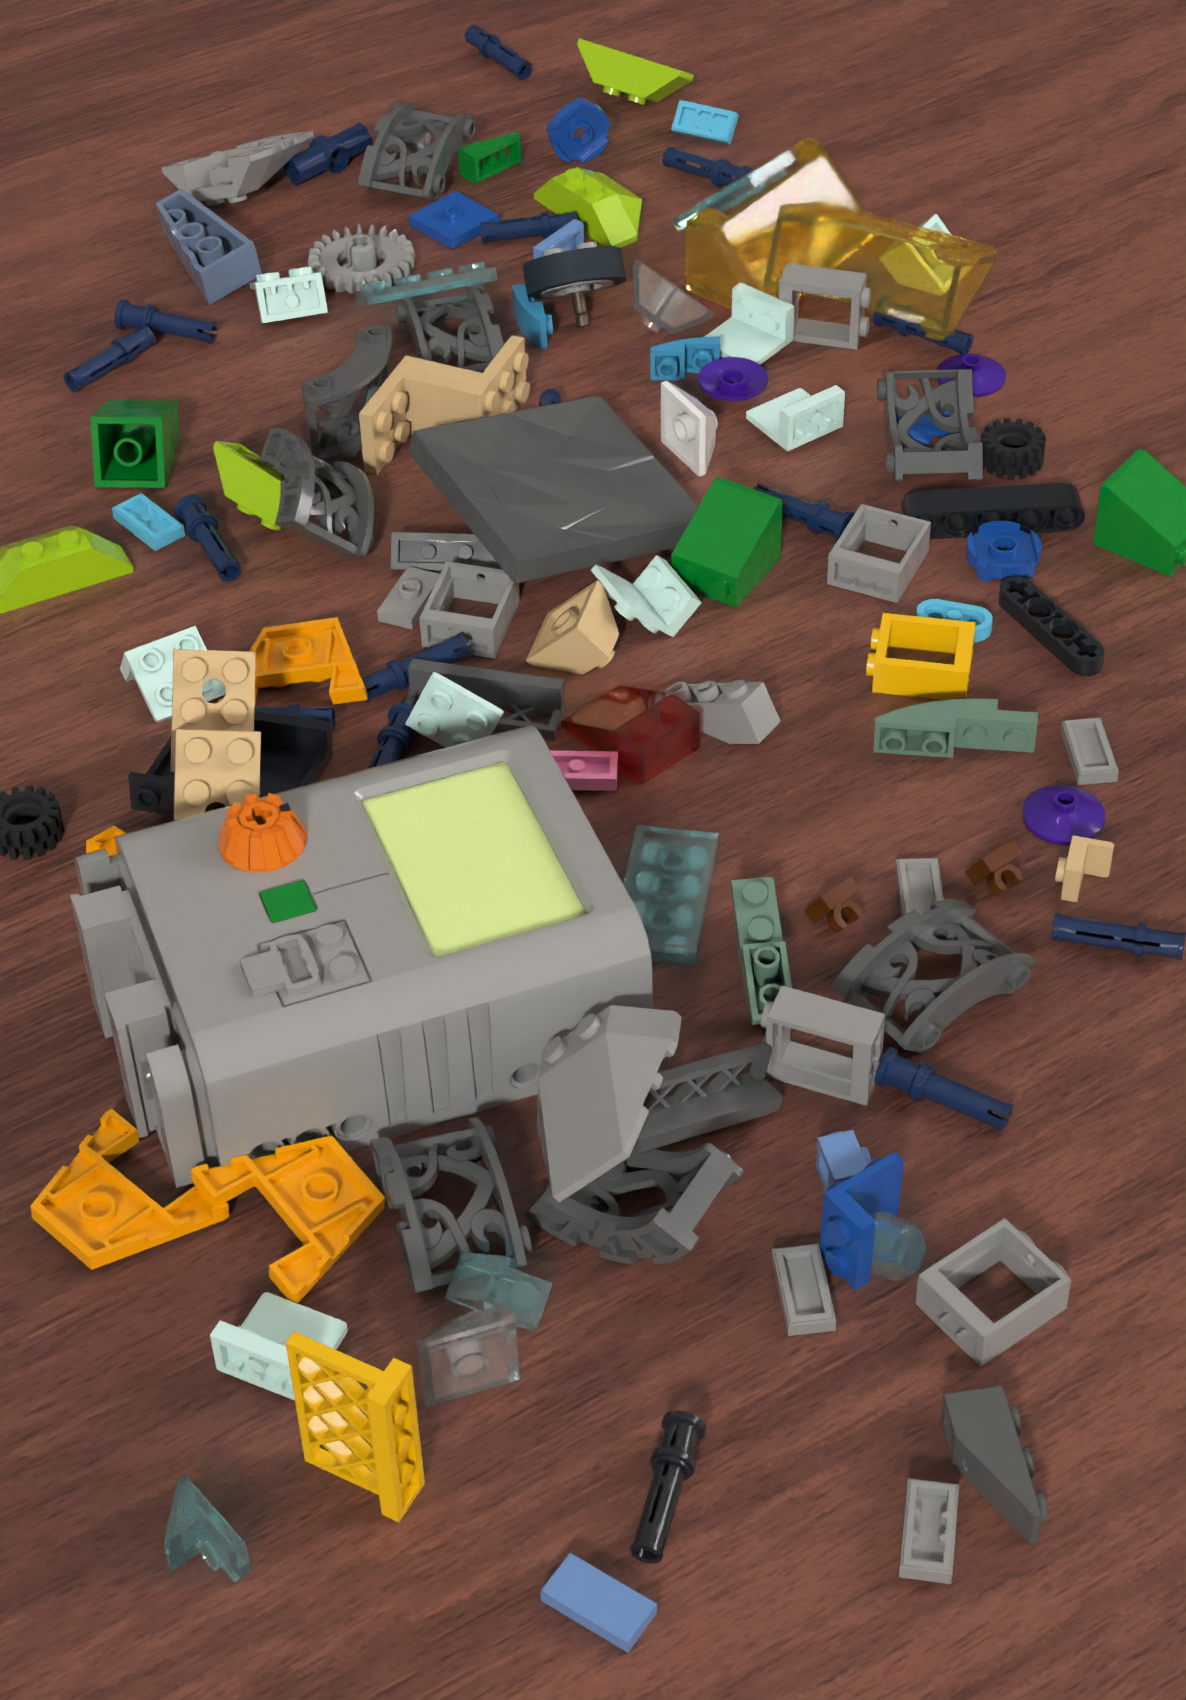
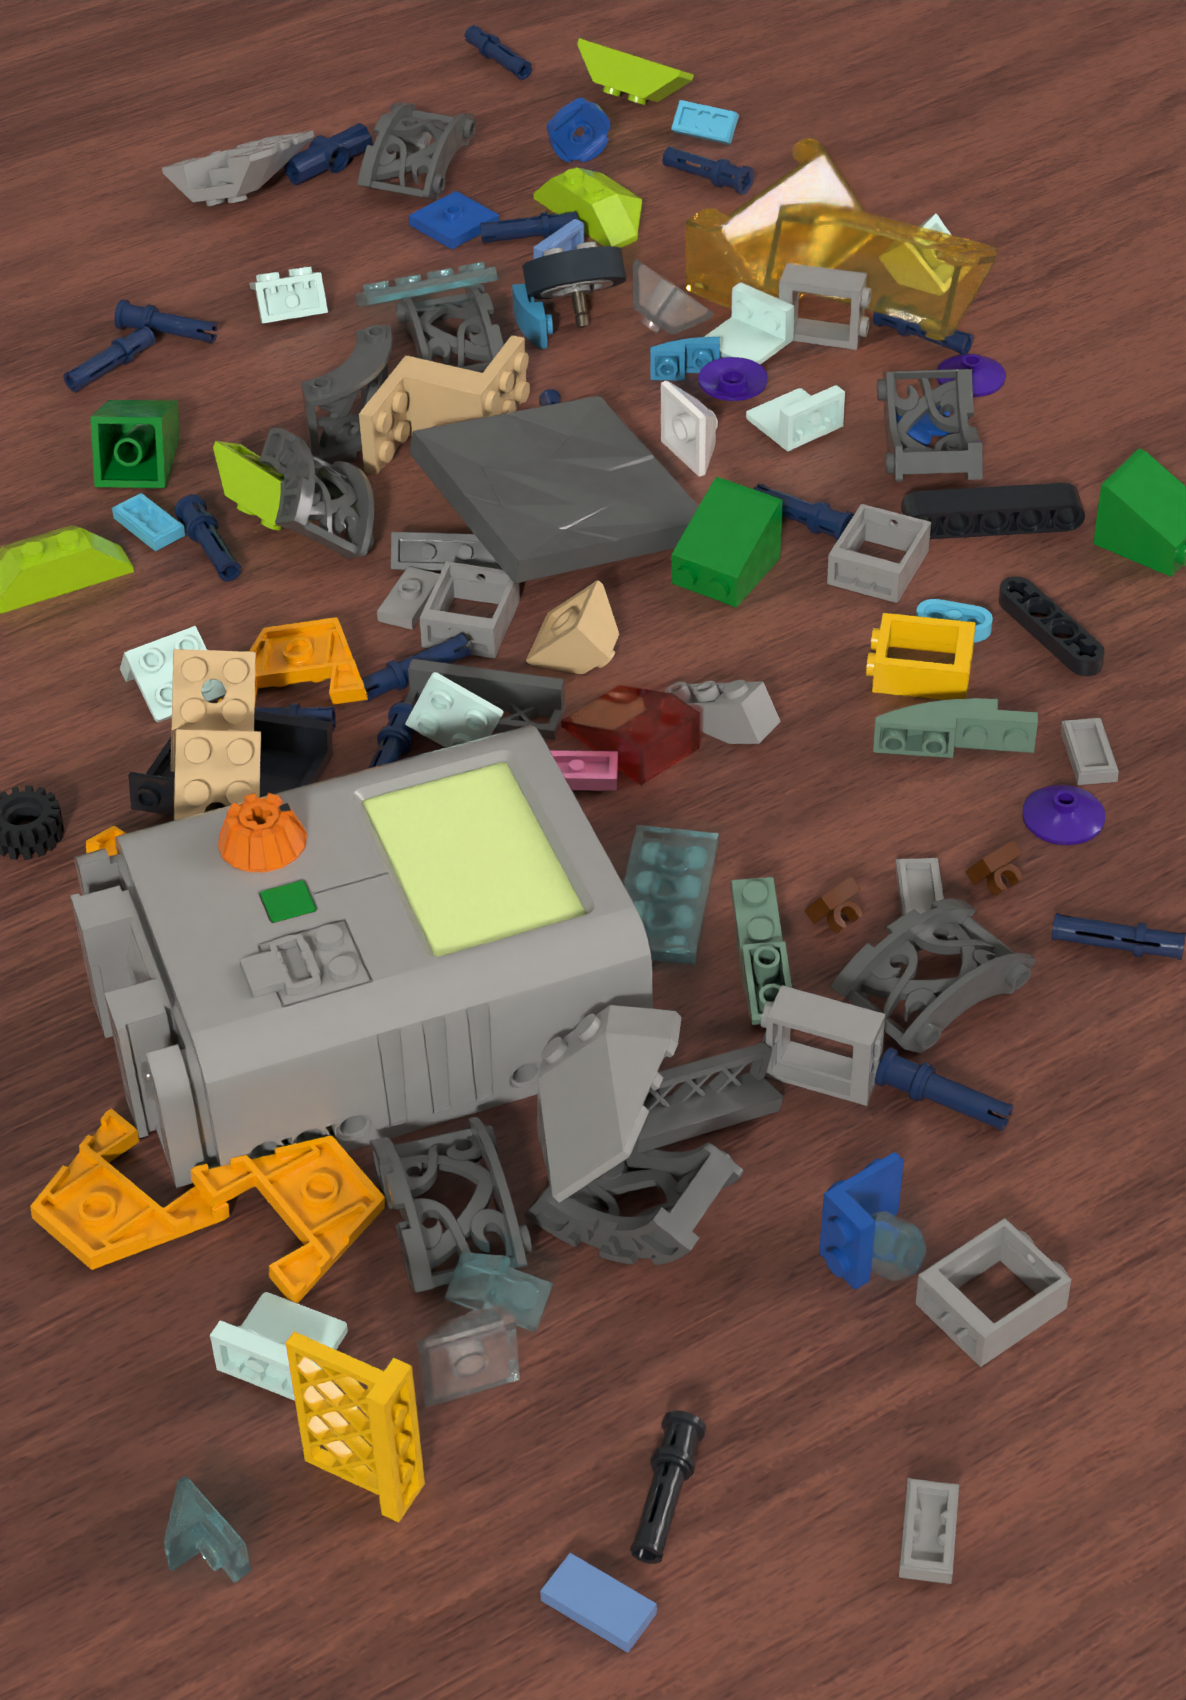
sand blue wedge [155,188,262,305] -> none
light grey gear [308,224,415,294] -> none
green slope [458,132,522,184] -> none
light aqua bracket [591,555,702,637] -> none
clear light blue plate [672,150,796,231] -> none
light grey tile [771,1244,836,1336] -> none
medium blue brick [816,1130,872,1191] -> none
dark grey slope [940,1386,1047,1545] -> none
blue plate [966,521,1042,581] -> none
black tyre [981,418,1046,480] -> none
tan bracket [1055,835,1114,903] -> none

